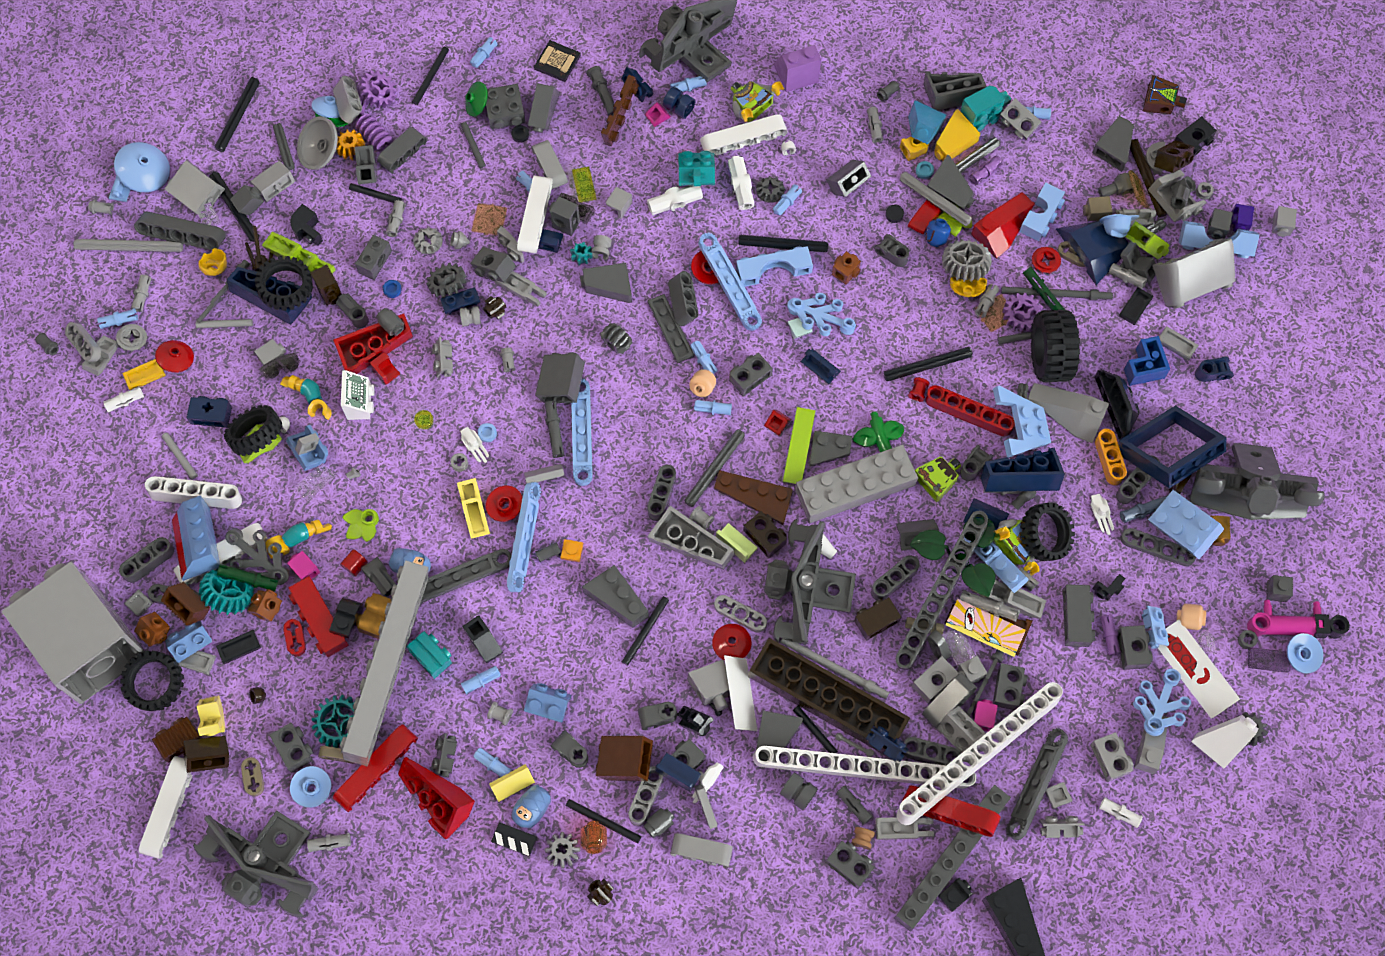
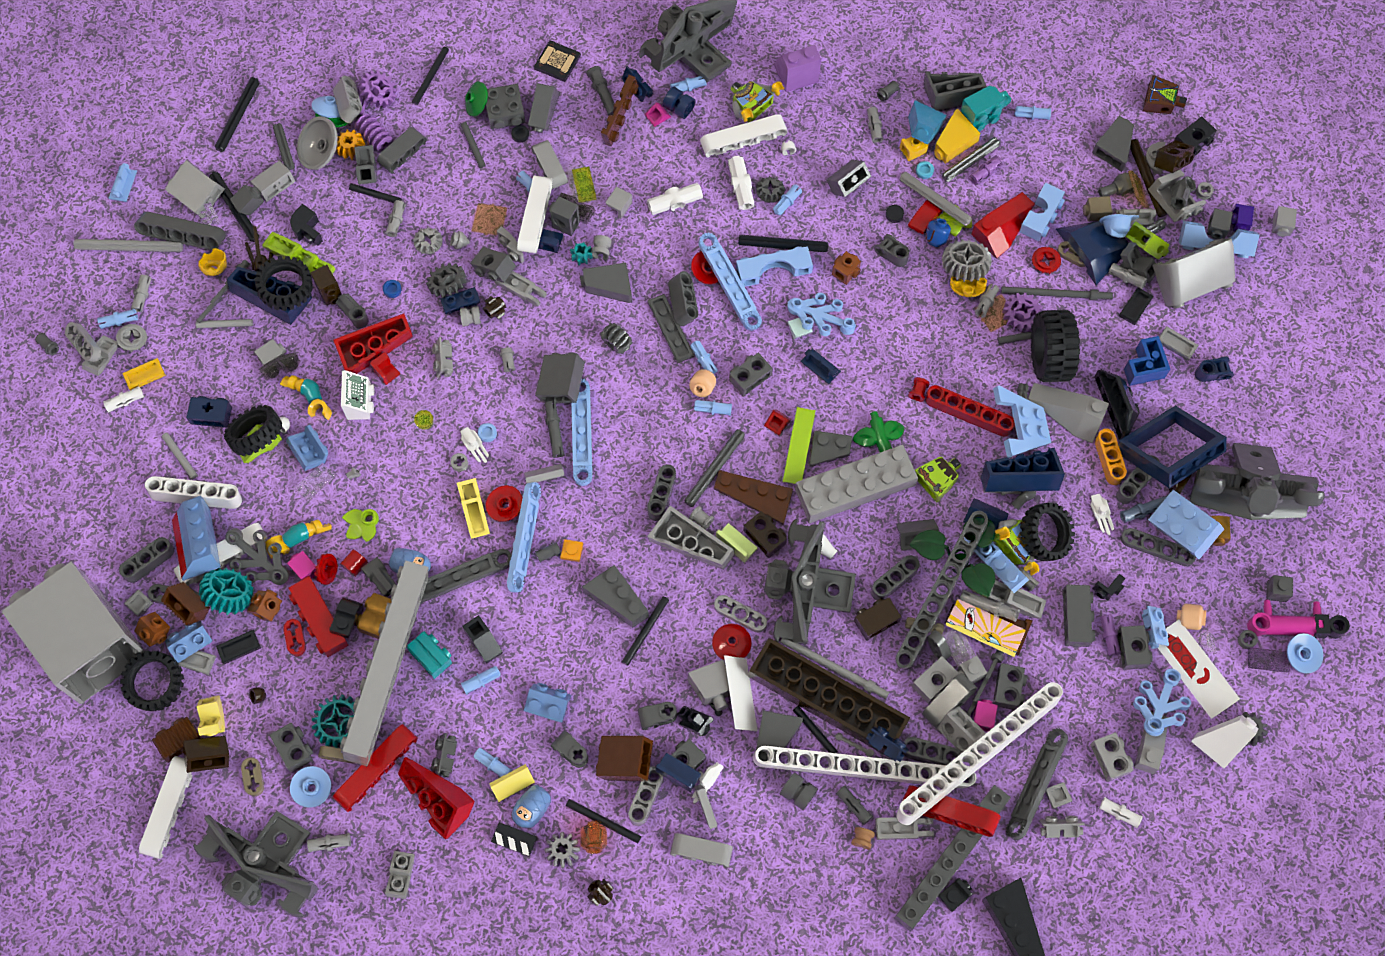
light grey pin [88,199,114,215] -> none
light blue dish [114,142,170,193] -> none
red dish [155,340,194,373] -> none
dark green pin [216,563,278,592] -> none
light grey tile [295,433,319,455] -> none
dark grey brick [355,235,392,280] -> none
dark grey brick [376,308,404,336] -> none
light blue axle [470,37,497,68] -> none
light grey bush [487,702,513,726] -> none
dark grey brick [643,808,674,838] -> none
teal hinge [678,151,715,186] -> none
dark grey brick [825,841,875,889] -> none
black axle [884,347,973,381] -> none
dark grey slope [927,155,975,210] -> none
dark grey piece [960,445,994,481] -> none
light grey brick [1000,98,1042,140] -> none
dark green pin [1022,266,1066,310] -> none
none -> red gear [314,553,338,585]
none -> light grey slope [385,851,415,899]

